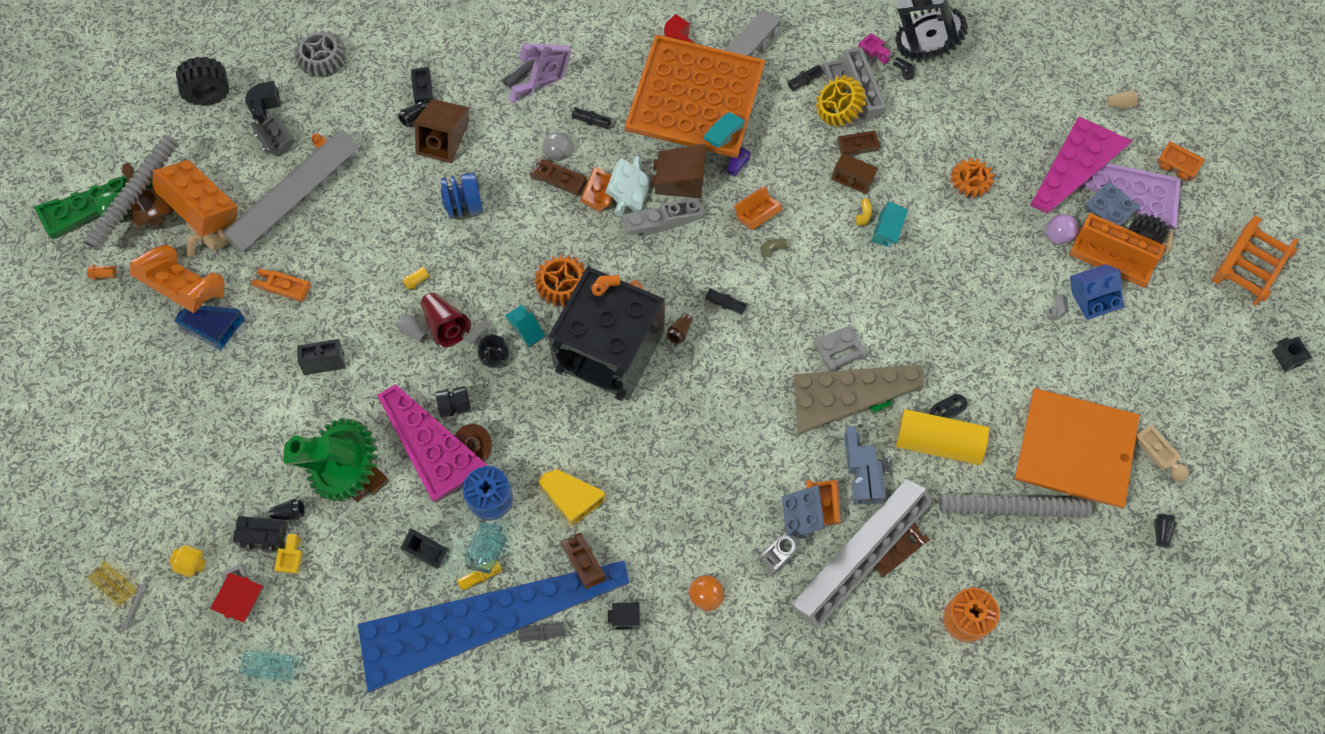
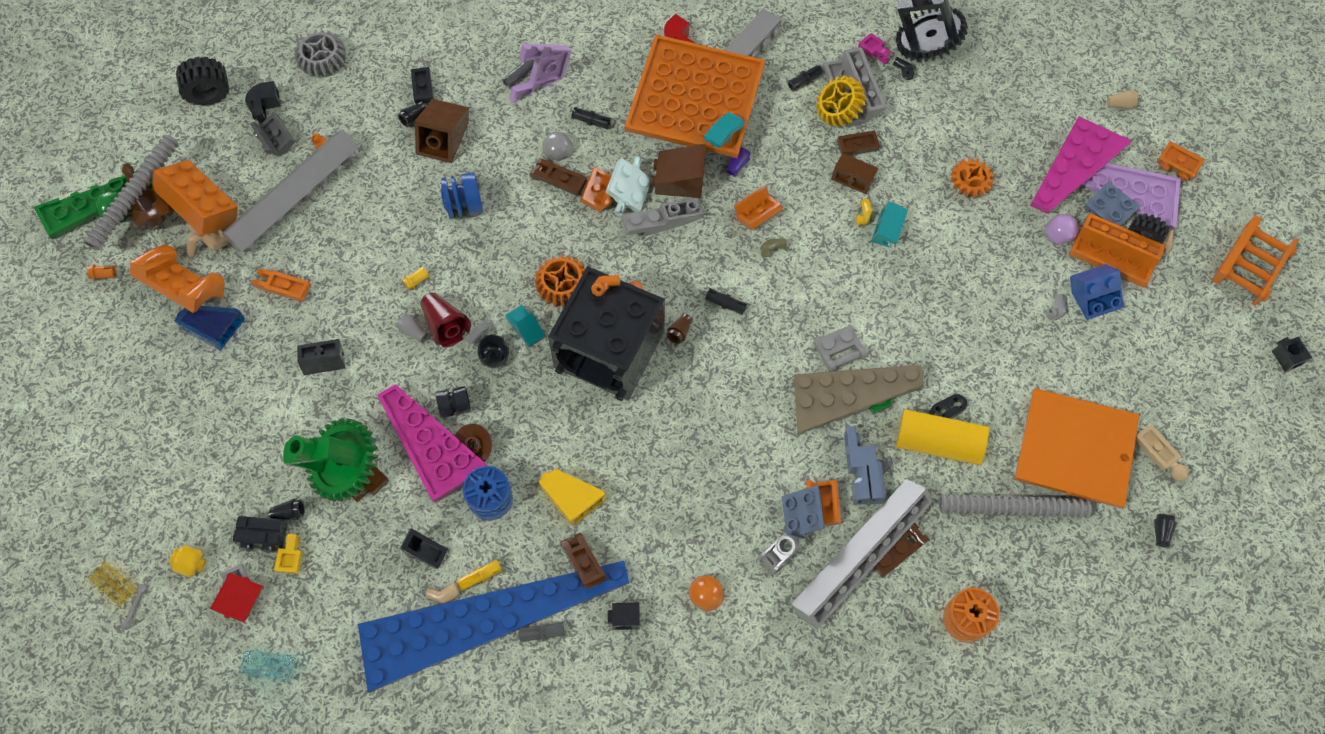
clear light blue hinge [464,520,507,574] -> none
none -> tan arm [426,583,460,604]

